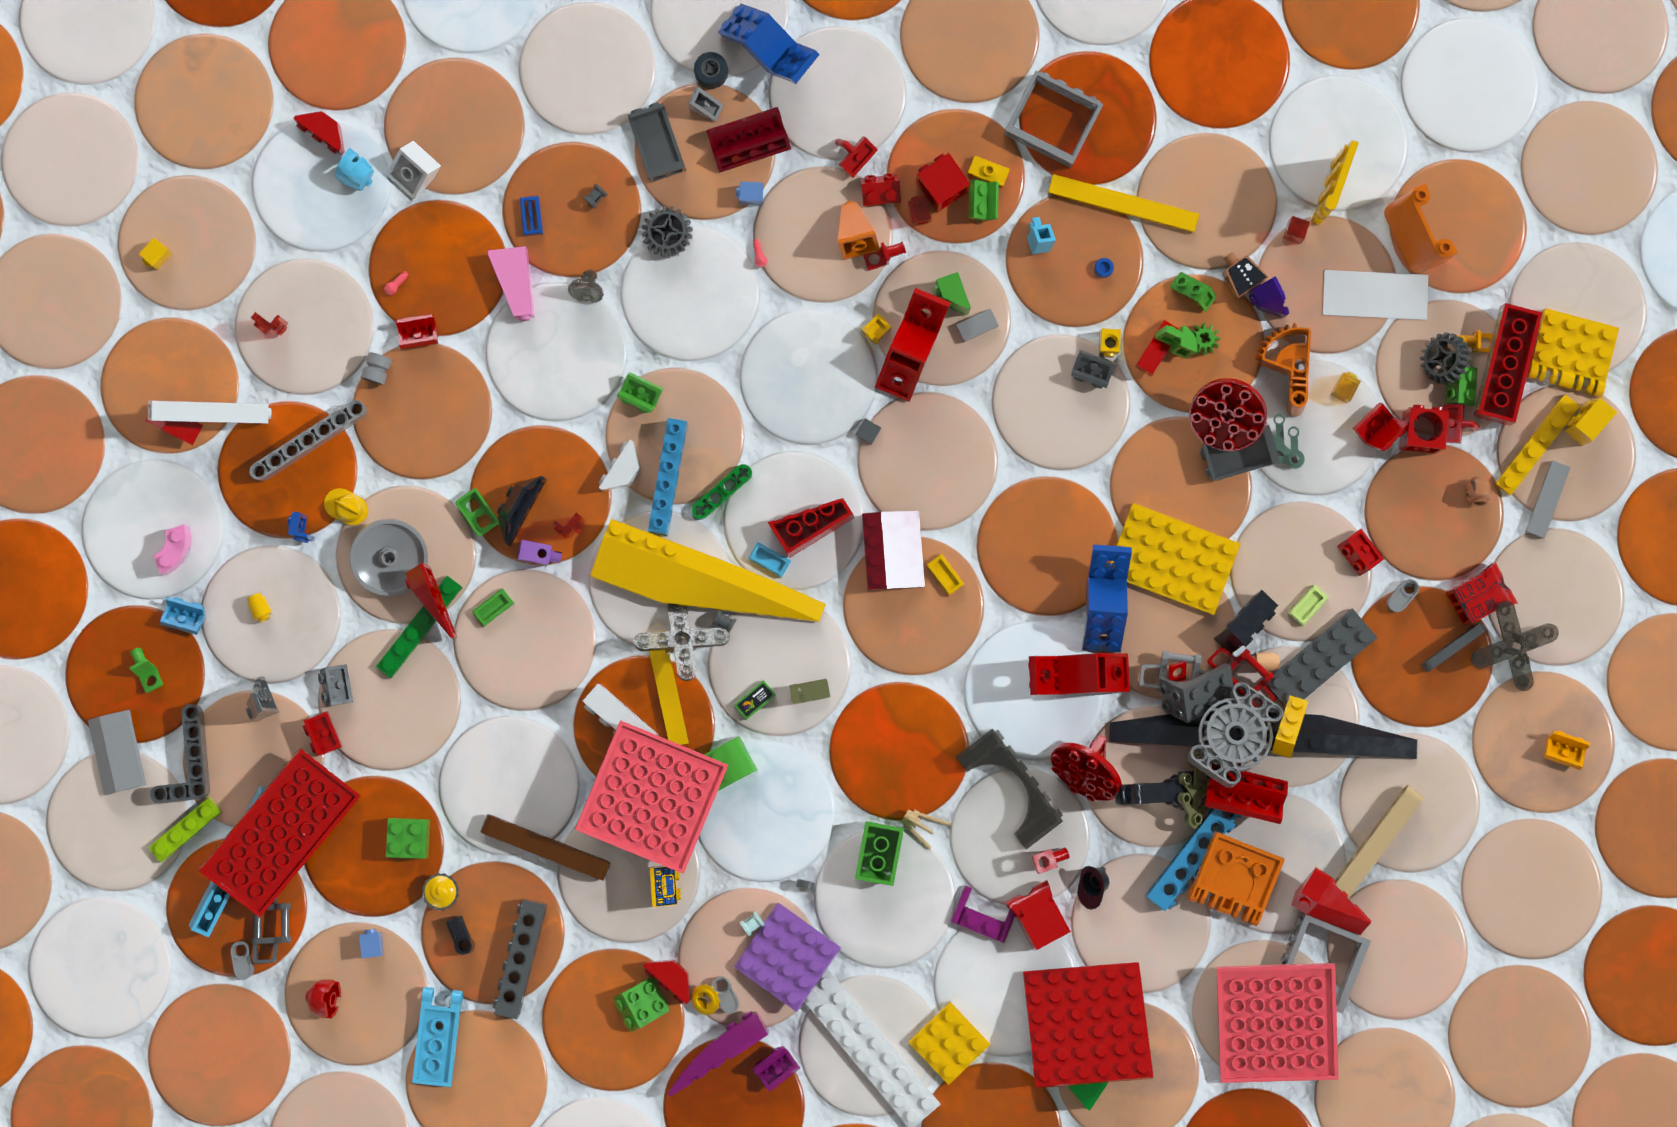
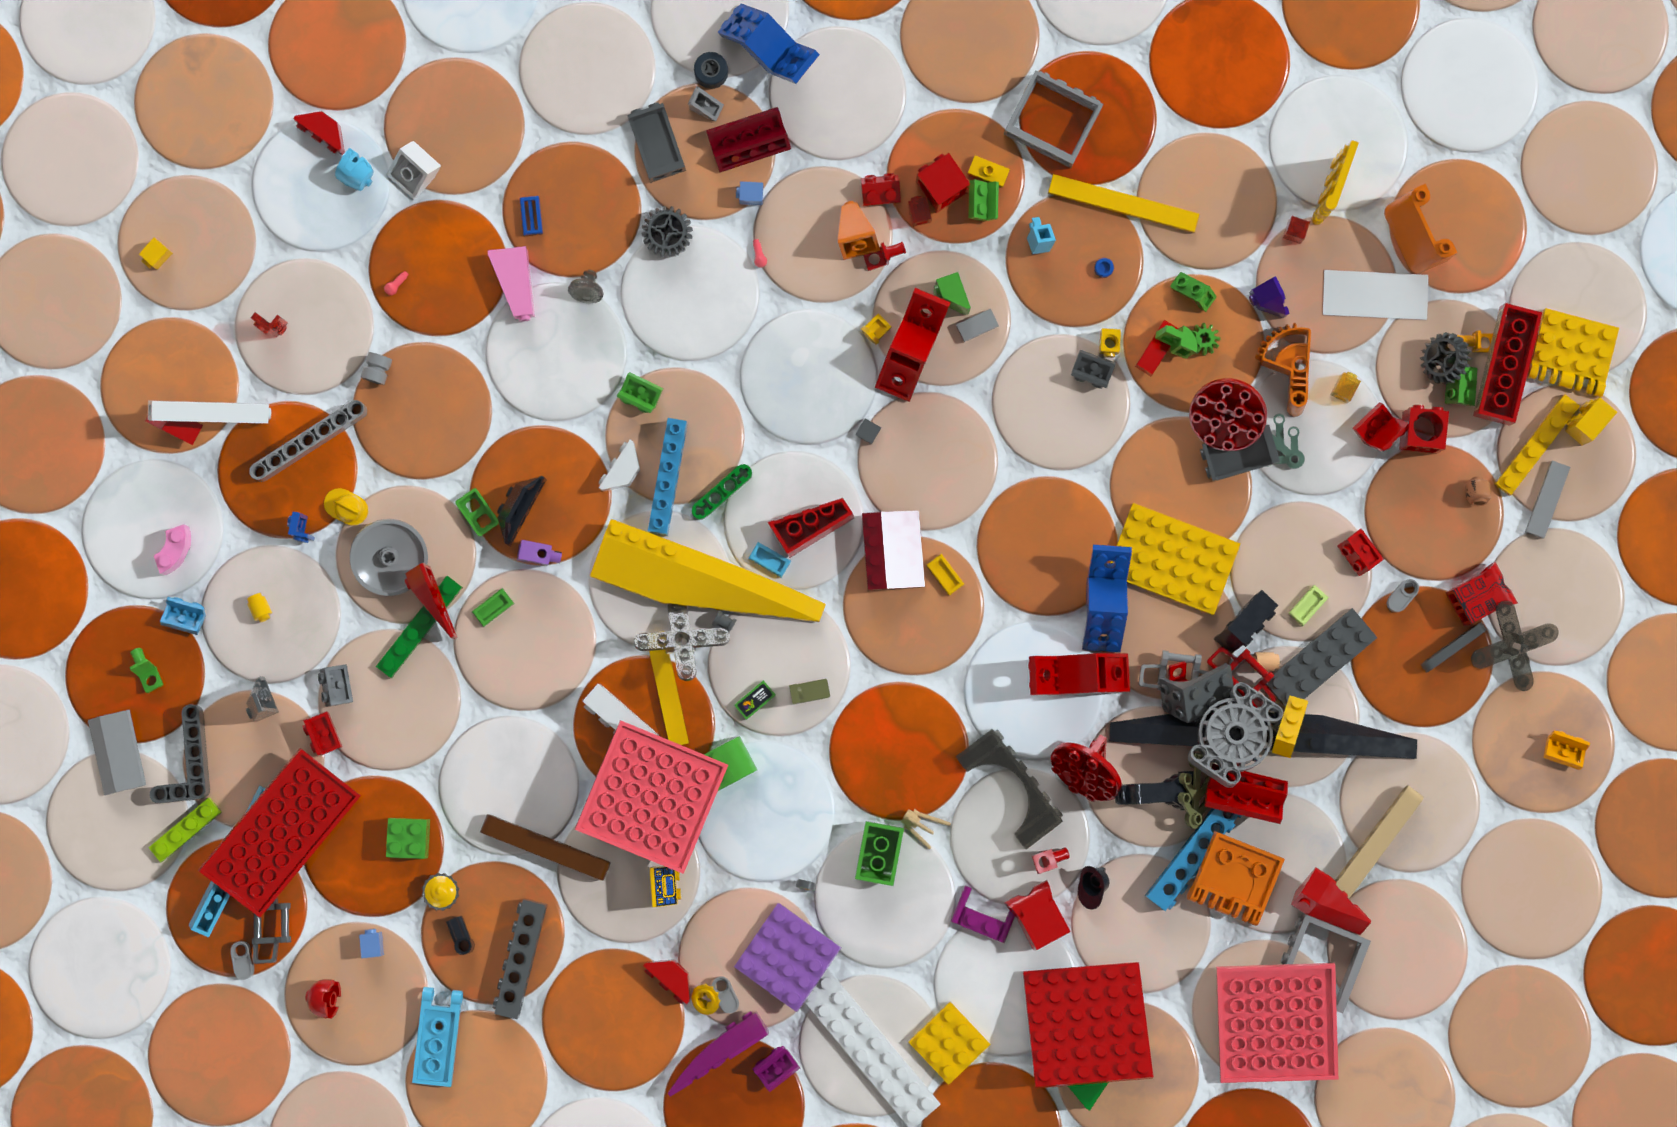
red bracket [396,314,438,349] -> none
clear red bracket [553,512,586,538] -> none
dark grey bush [583,184,607,209] -> none
bright green bracket [613,977,669,1032] -> none
light aqua bush [740,911,765,936] -> none
red plate [835,136,878,178] -> none
torso [1223,252,1268,301] -> none
red plate [1443,404,1480,444] -> none

